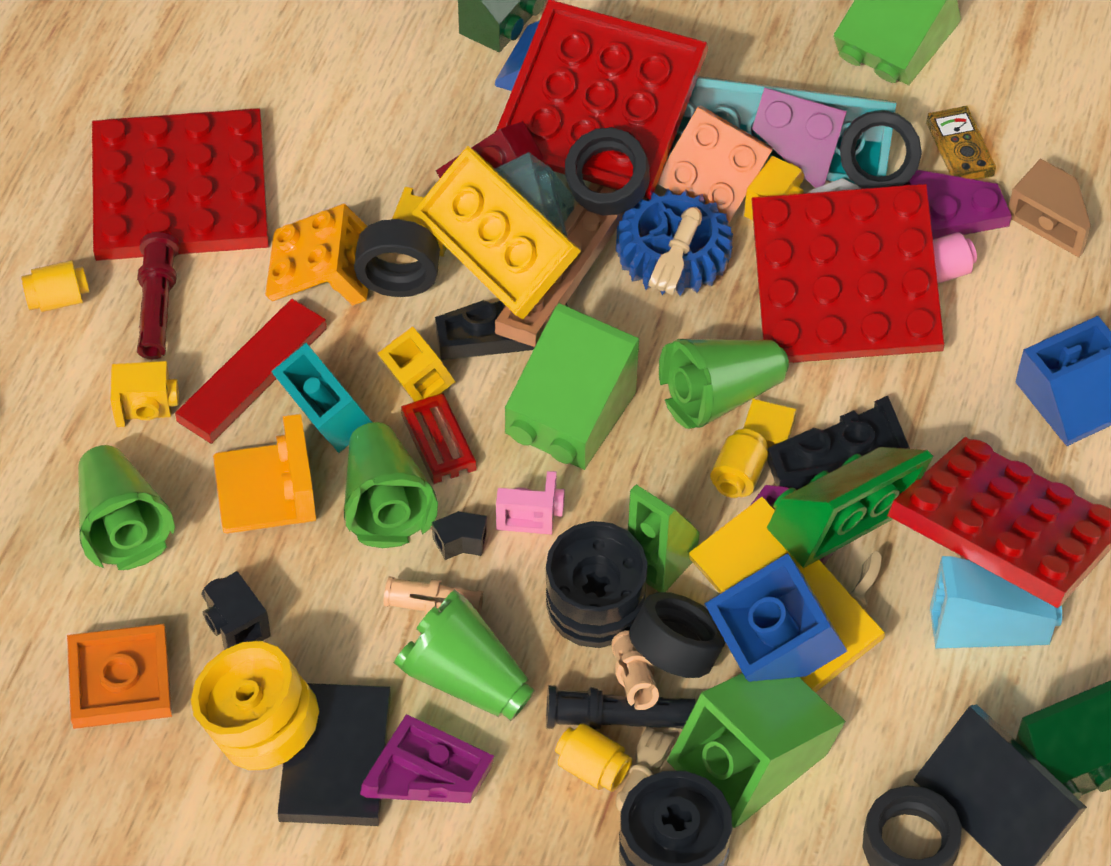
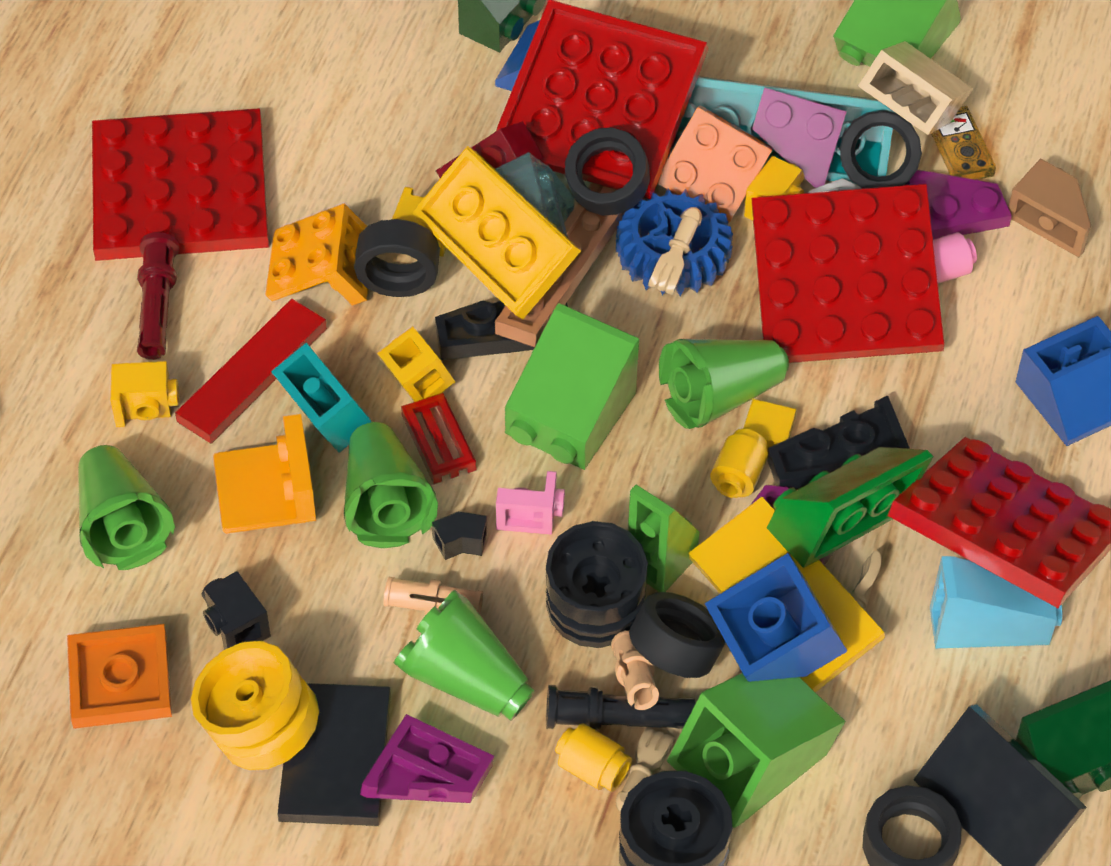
yellow brick [21,260,89,312] -> none
none -> tan brick [858,41,973,135]

